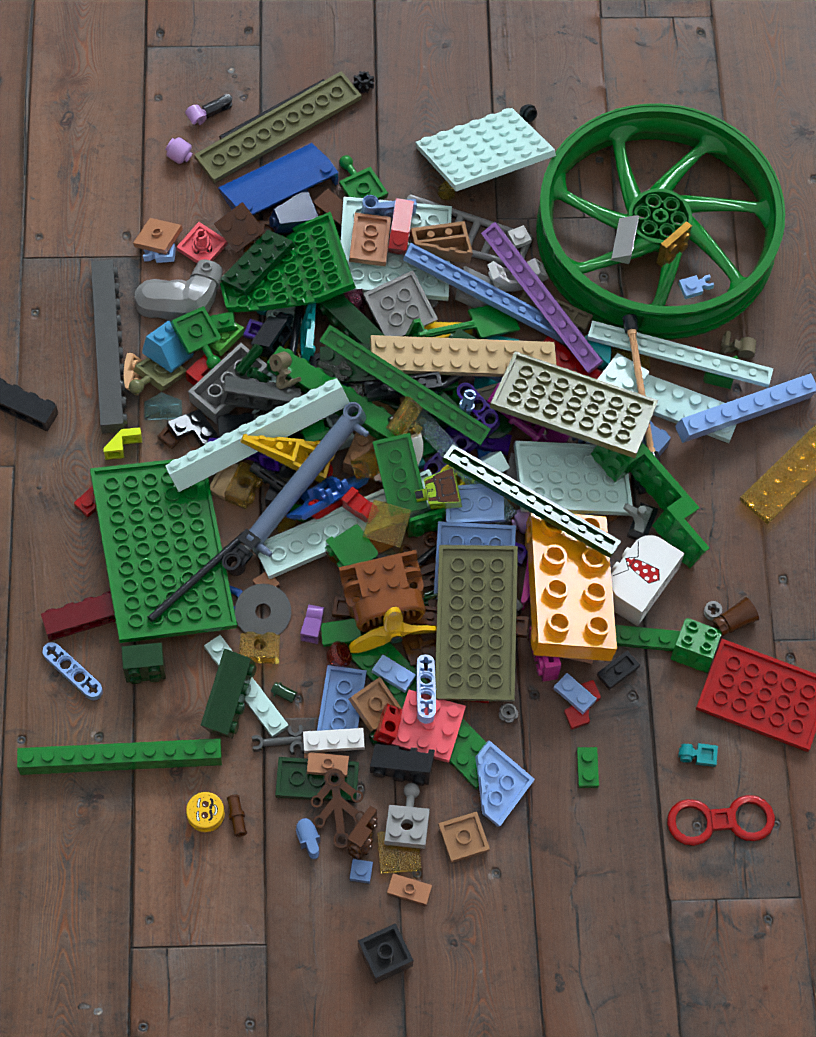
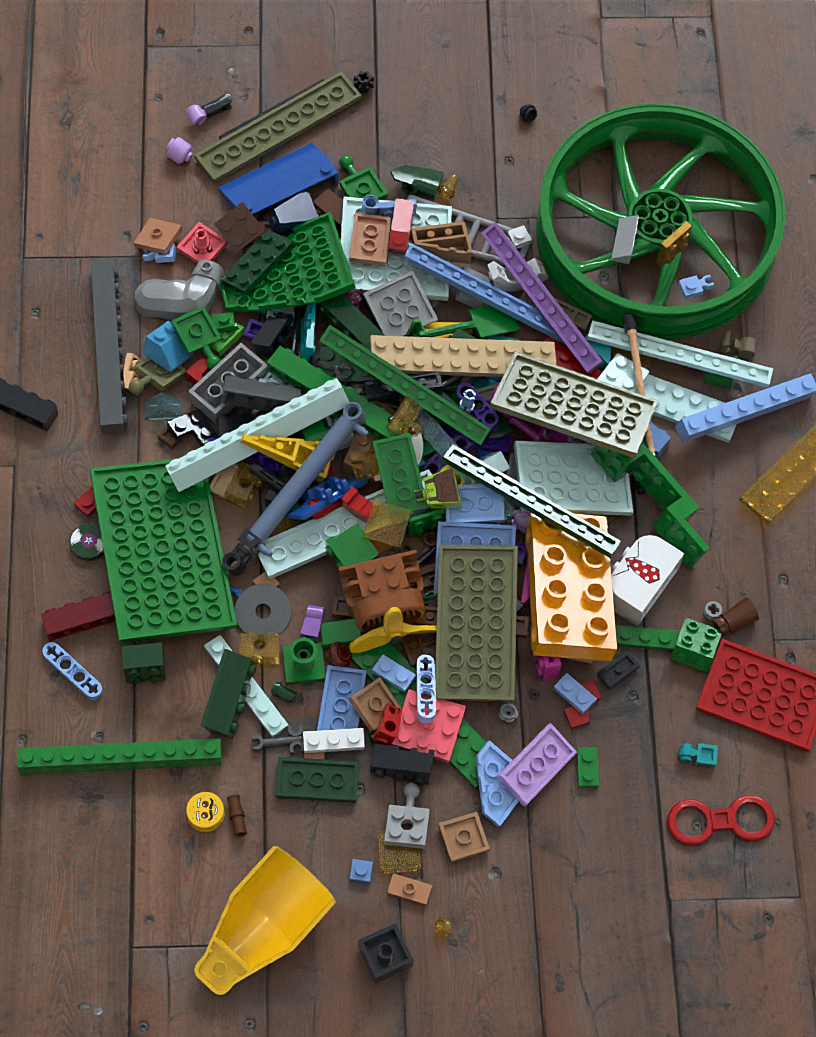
neon yellow slope [104,428,142,460] -> none
black piece [147,531,244,622] -> none
dark green axle [235,344,263,376] -> none
dark green pin [247,367,272,383] -> none
dark tan leg [269,351,302,389] -> none
medium blue arm [296,818,320,859] -> none
nougat plate [307,752,349,777] -> none
reddish brown plant [311,768,365,848] -> none
reddish brown plate [347,806,378,860] -> none
light aqua plate [415,108,556,191] -> none
piece [623,502,658,541] -> none
none -> dark green tile [69,523,104,561]
none -> yellow windscreen [194,846,336,995]
none -> green plant [283,637,326,685]
none -> dark green panel [390,165,444,198]
none -> clear yellow plate [434,916,452,940]
none -> lavender tile [497,723,577,806]

